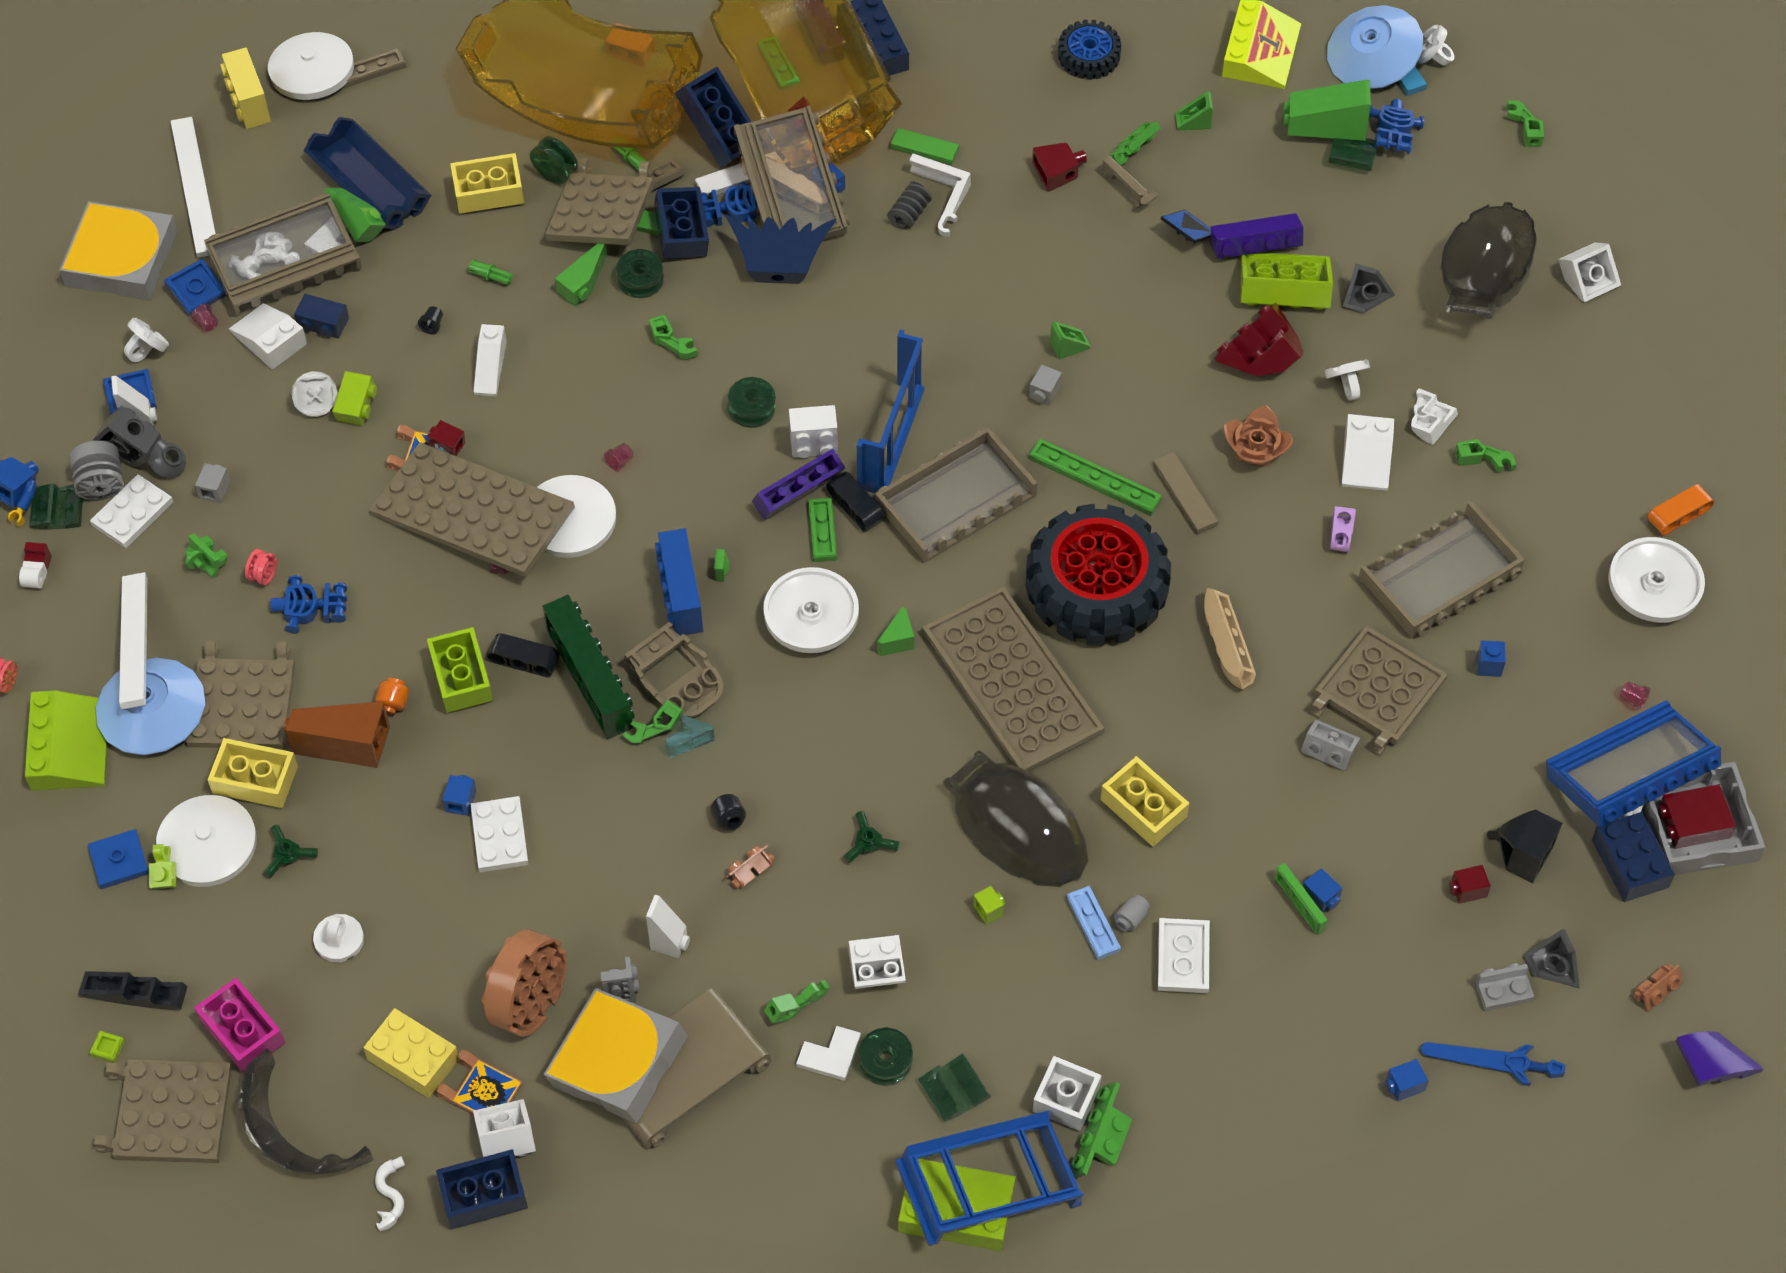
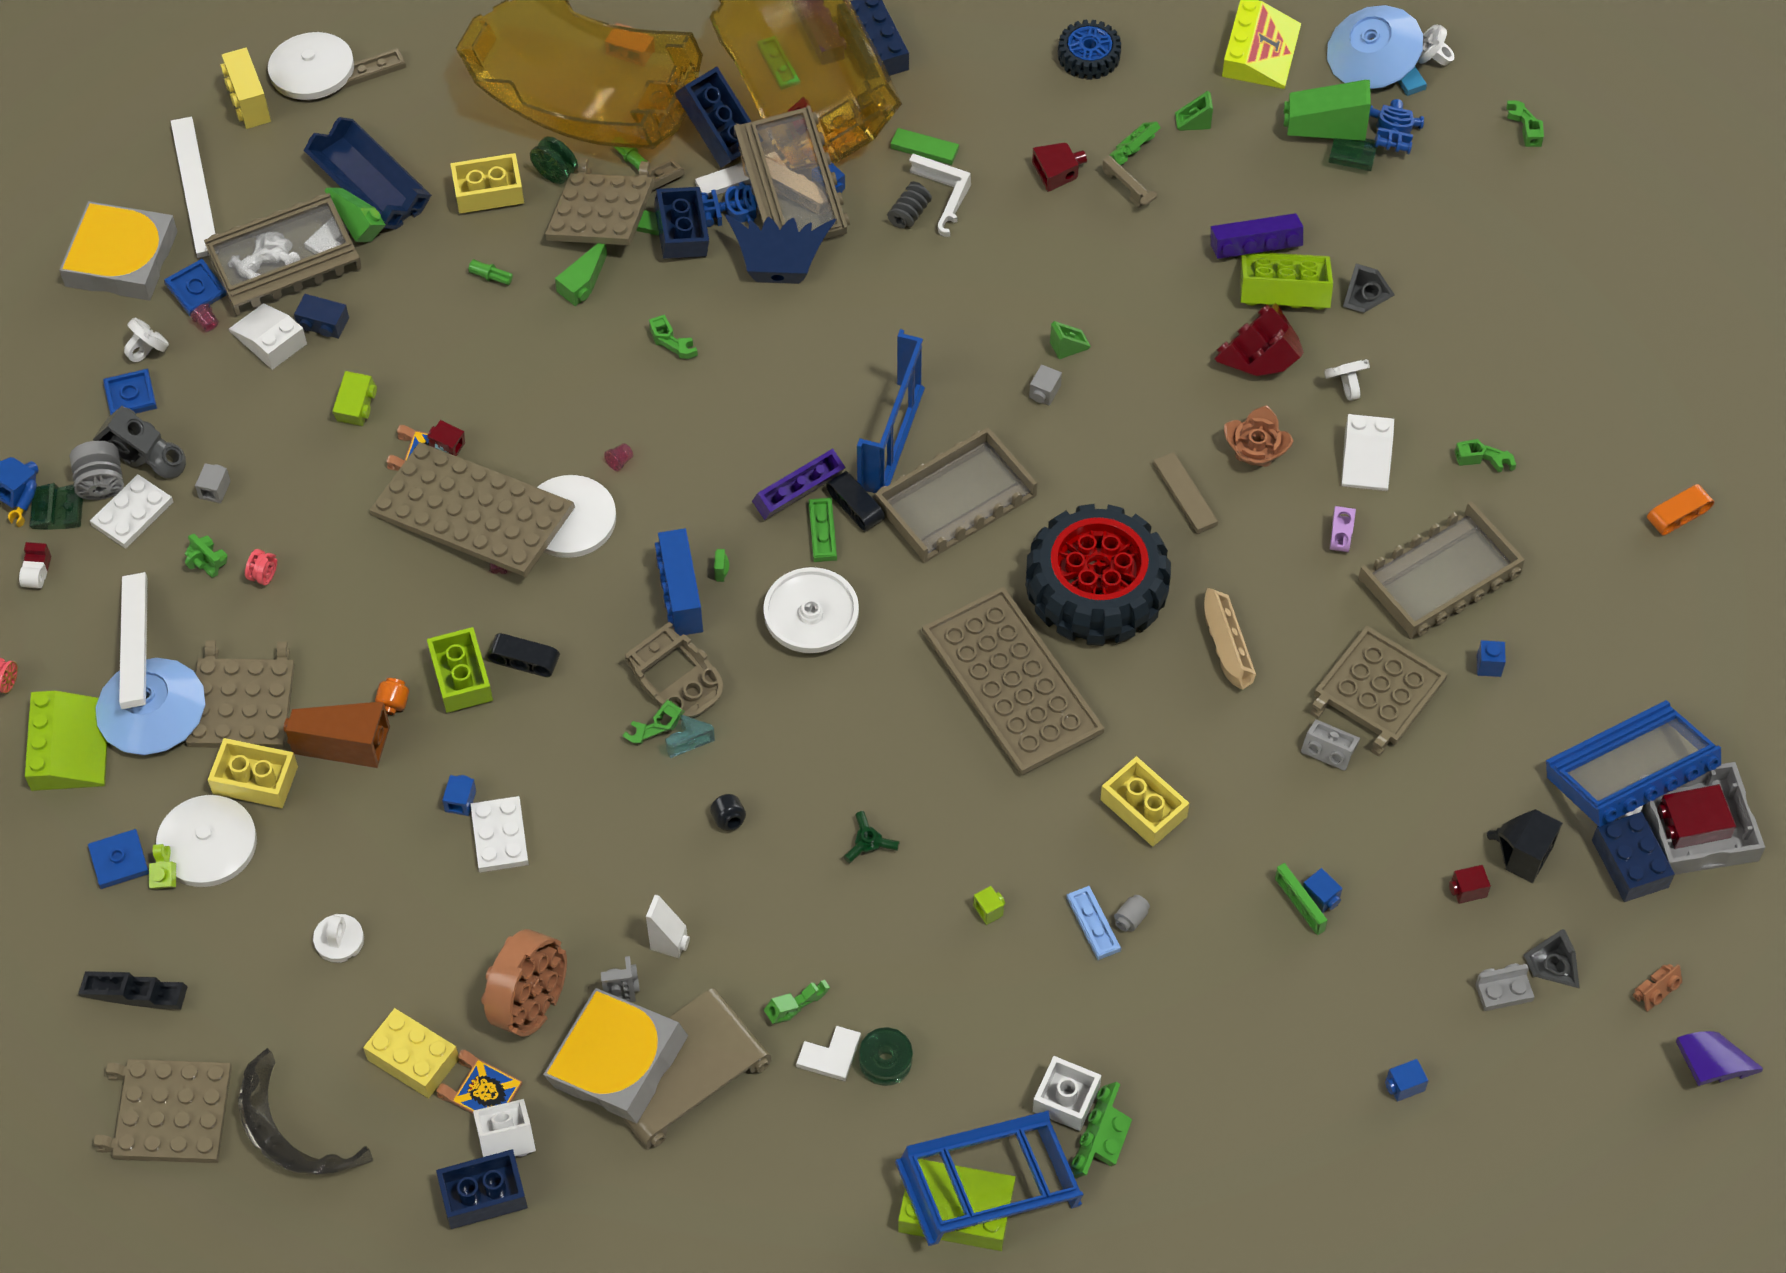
lime tile [89,1031,125,1063] -> none
white slope [111,376,157,426] -> none
dark pink brick [194,977,285,1074] -> none
dark green piece [263,825,318,878] -> none
blue piece [270,575,347,633] -> none
white tile [291,371,338,417] -> none
white animal [375,1156,406,1231] -> none
black piece [418,306,443,334] -> none
white slope [474,324,507,397] -> none
dark green brick [542,594,635,740] -> none
clear green wheel [616,249,664,299] -> none
nougat hinge [724,845,775,889] -> none
clear green wheel [728,377,776,428] -> none
white brick [789,405,838,458] -> none
white slope [849,935,906,989] -> none
bright green slope [877,607,914,656] -> none
clear green slope [918,1053,991,1122] -> none
clear smoke windscreen [943,750,1088,887] -> none
bright green tile [1029,438,1162,516] -> none
white plate [1158,918,1210,993] -> none
piece [1160,209,1211,243] -> none
white slope [1411,388,1458,445] -> none
blue sword [1421,1042,1565,1086] -> none
clear smoke windscreen [1441,202,1537,319] -> none
white slope [1558,242,1621,302] -> none
white dish [1608,537,1705,623] -> none
clear pink piece [1620,681,1650,709] -> none

